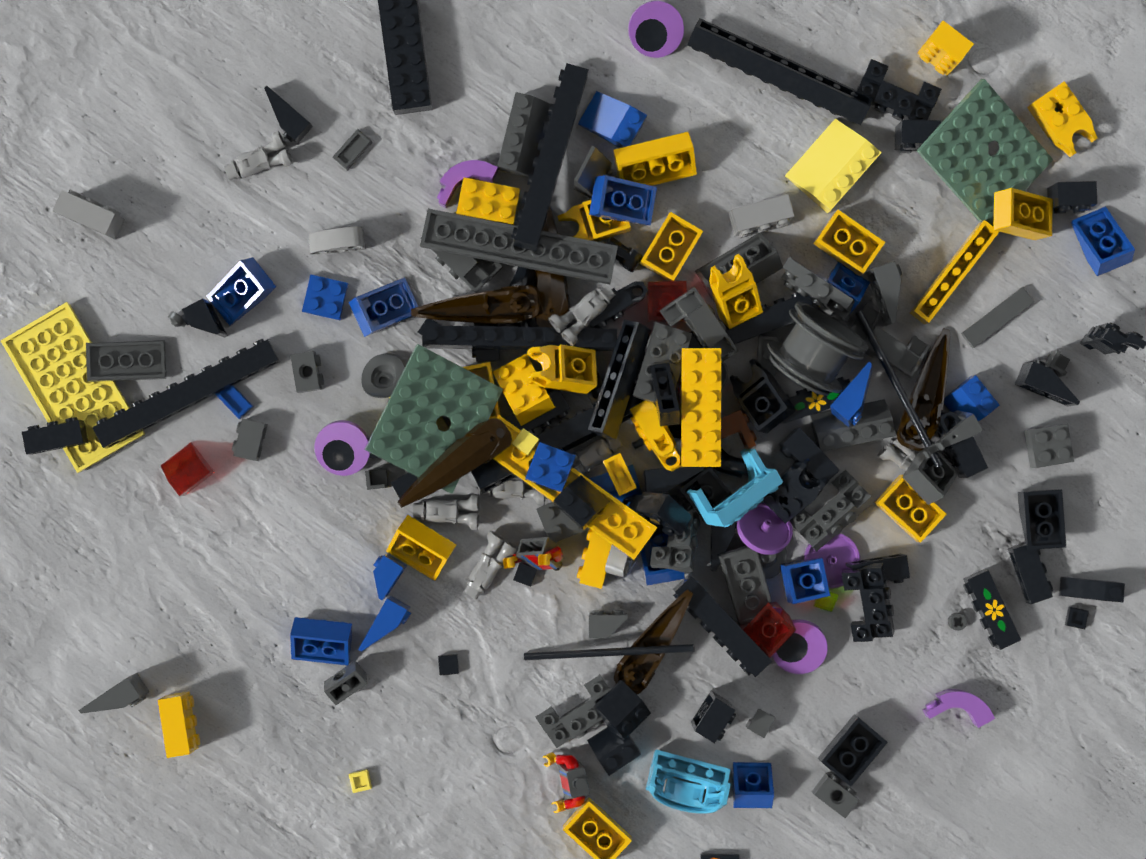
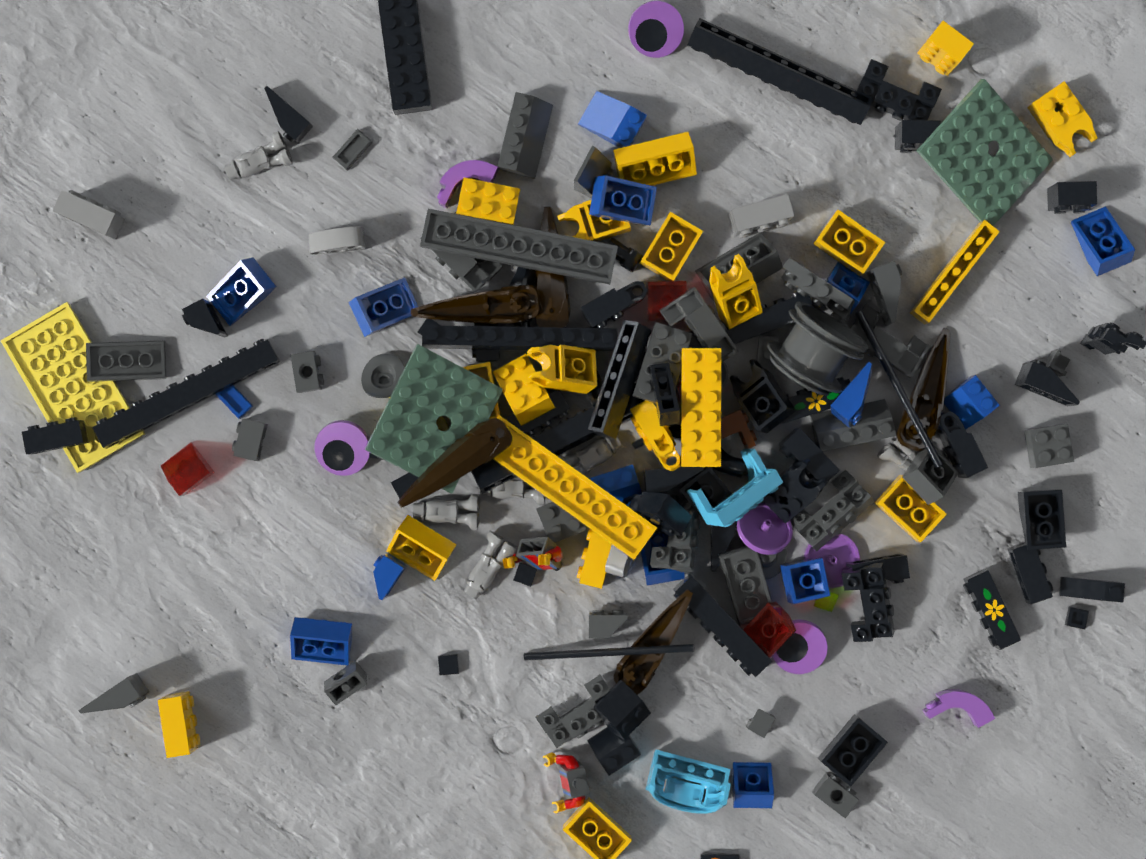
dark grey tile [168,311,186,327] -> none
blue plate [302,274,349,321] -> none
light yellow tile [349,769,372,793] -> none
blue slope [358,596,411,652] -> none
dark grey panel [365,469,389,490] -> none
black brick [511,63,589,252] -> none
light yellow tile [512,428,539,456] -> none
blue plate [525,442,576,492] -> none
light grey piece [549,284,615,346] -> none
black slope [554,475,610,531] -> none
yellow plate [603,453,637,496] -> none
black brick [691,690,736,744] -> none
light yellow slope [785,119,882,213] -> none
dark grey hinge [922,410,983,459] -> none
dark grey bush [948,613,967,631] -> none
dark grey tile [961,287,1034,348] -> none
yellow brick [993,188,1053,240] -> none

